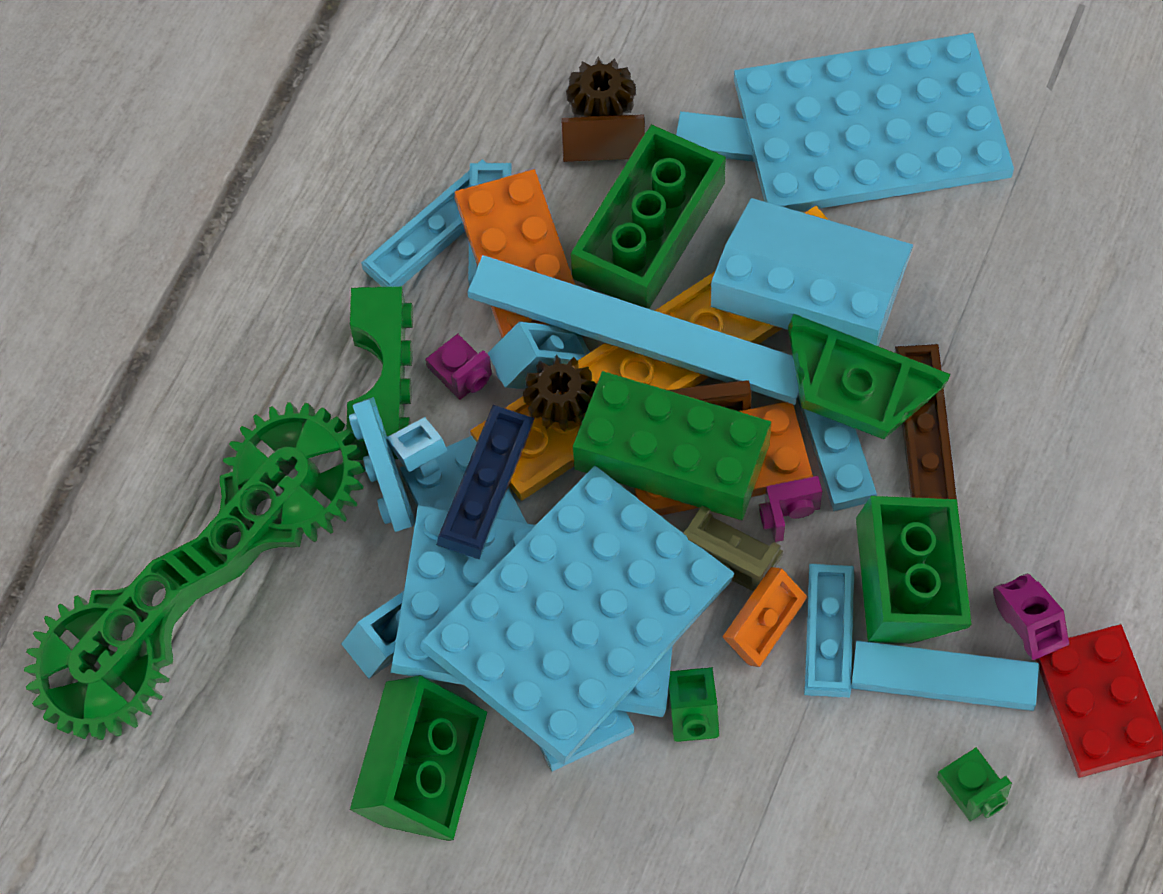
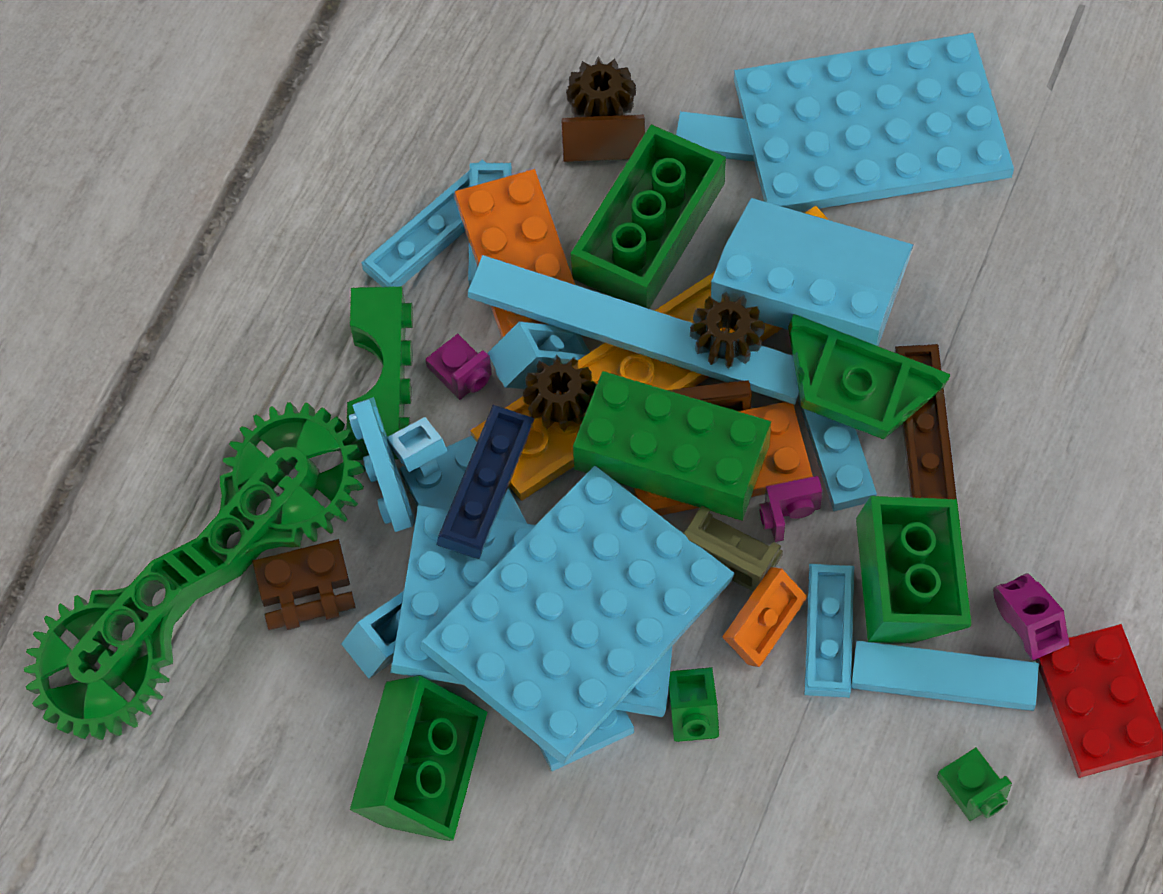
none -> reddish brown plate [252,539,356,630]
none -> dark brown gear [690,292,765,369]

